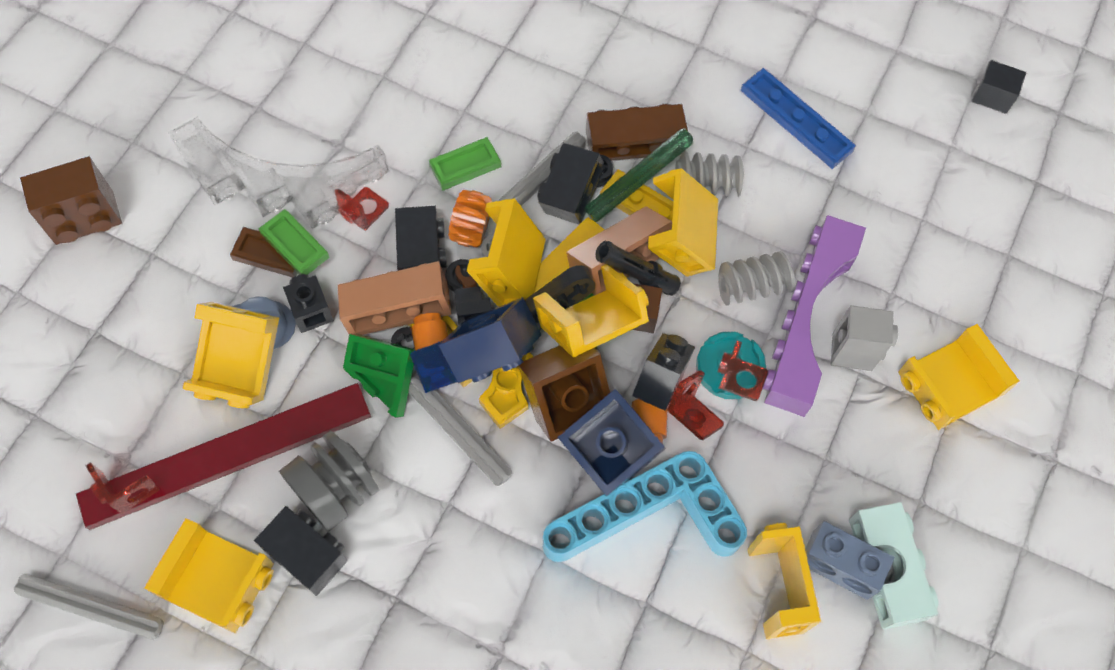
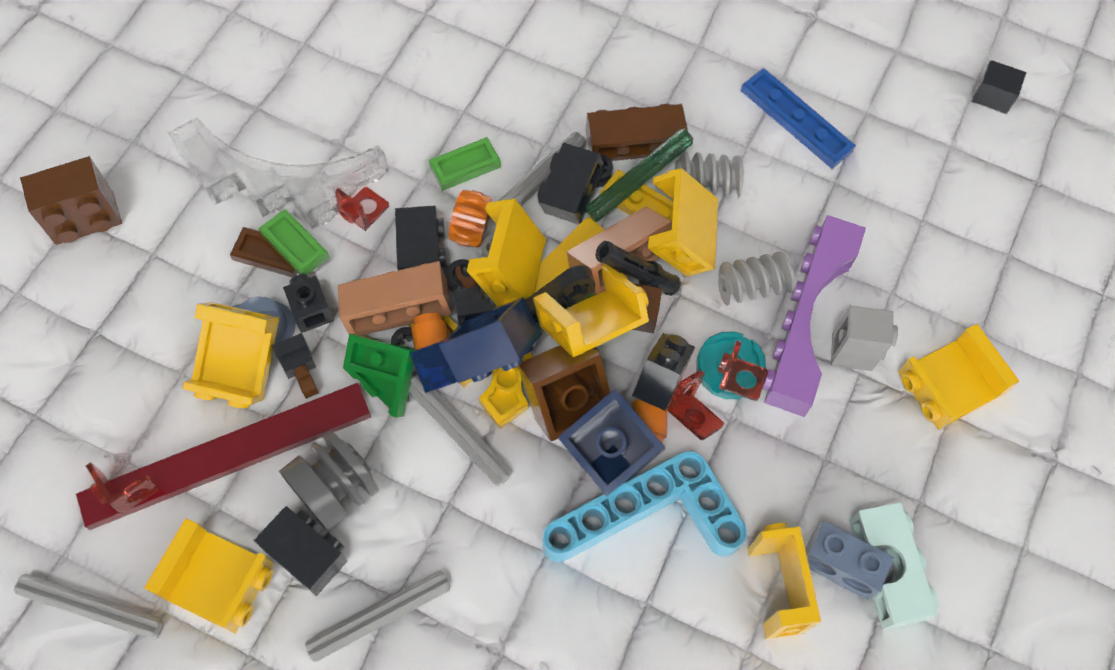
none -> black piece [271,333,319,399]
none -> light grey axle [305,571,450,661]

